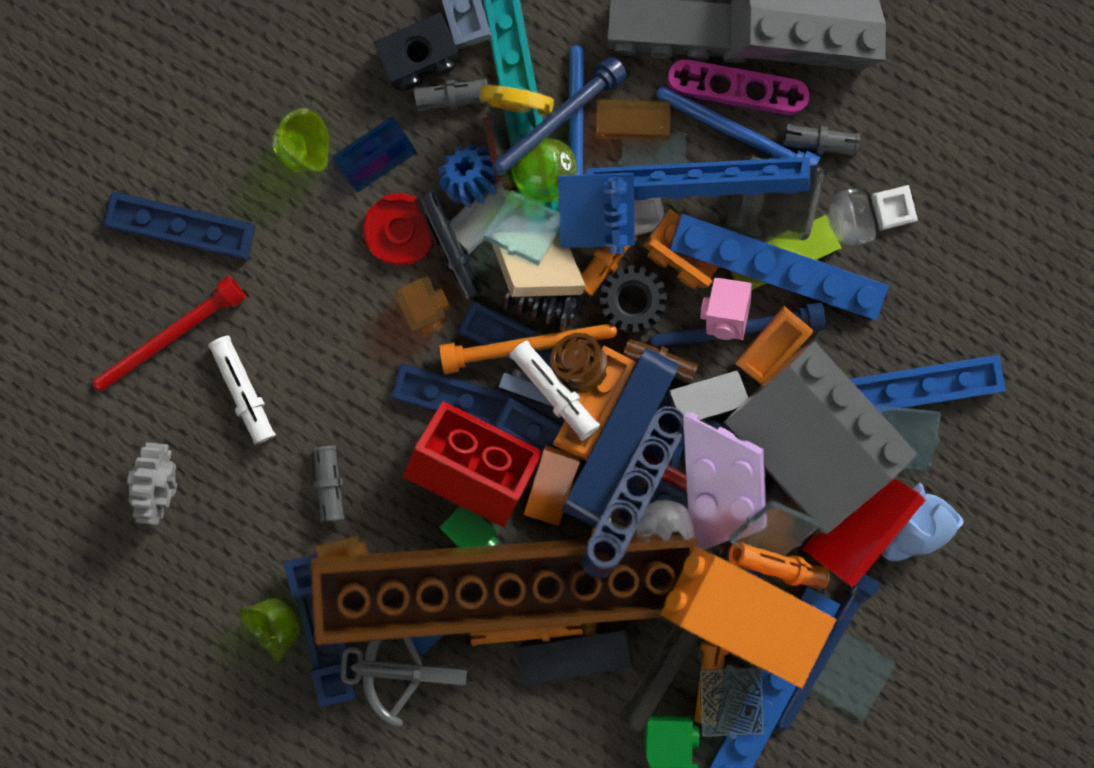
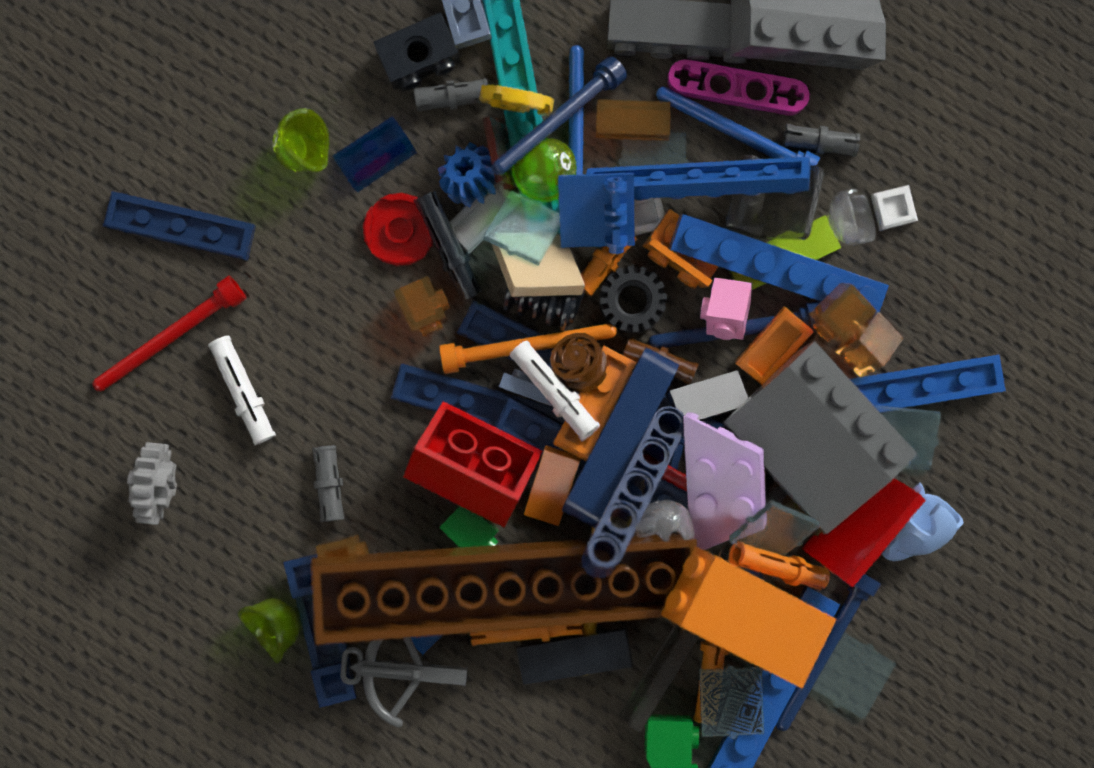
none -> clear orange brick [809,283,877,343]
none -> clear orange brick [835,312,903,377]

